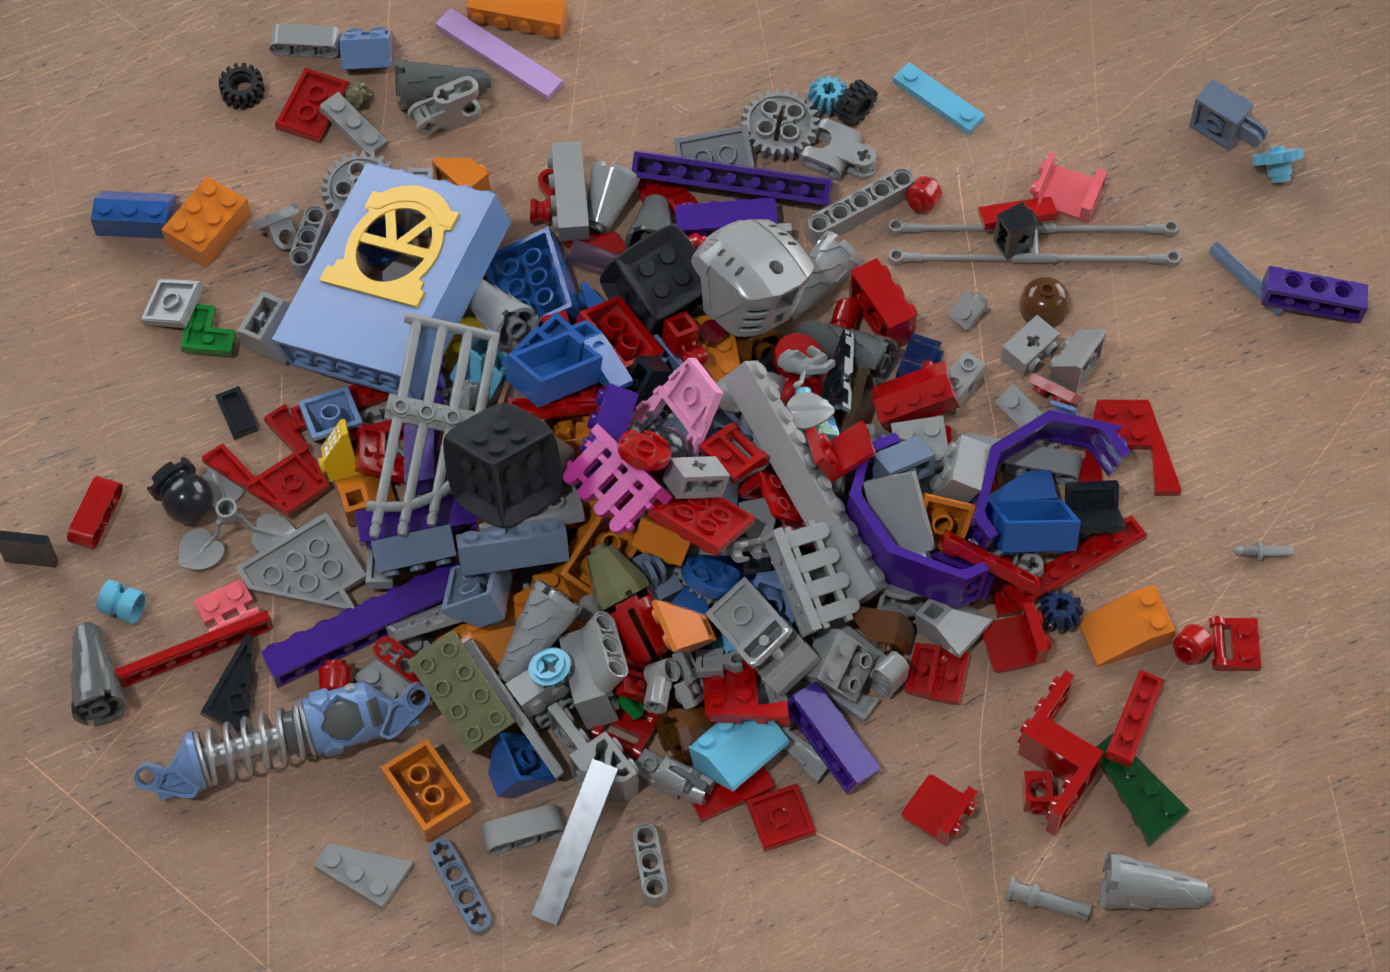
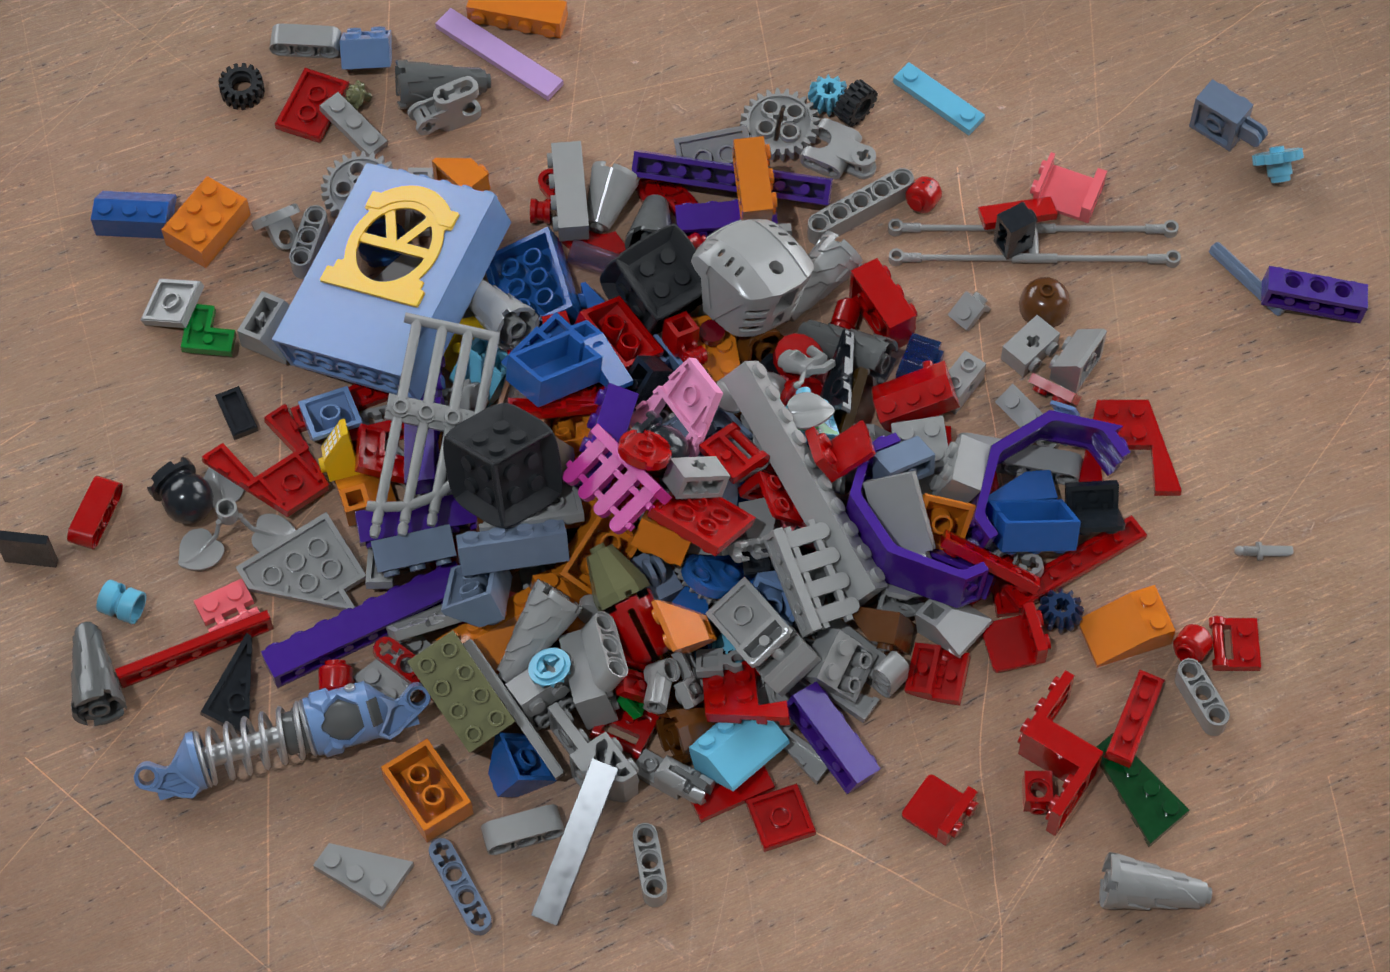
light grey pin [1005,876,1091,921] -> none
none -> orange brick [732,136,777,221]
none -> light grey beam [1174,658,1230,736]

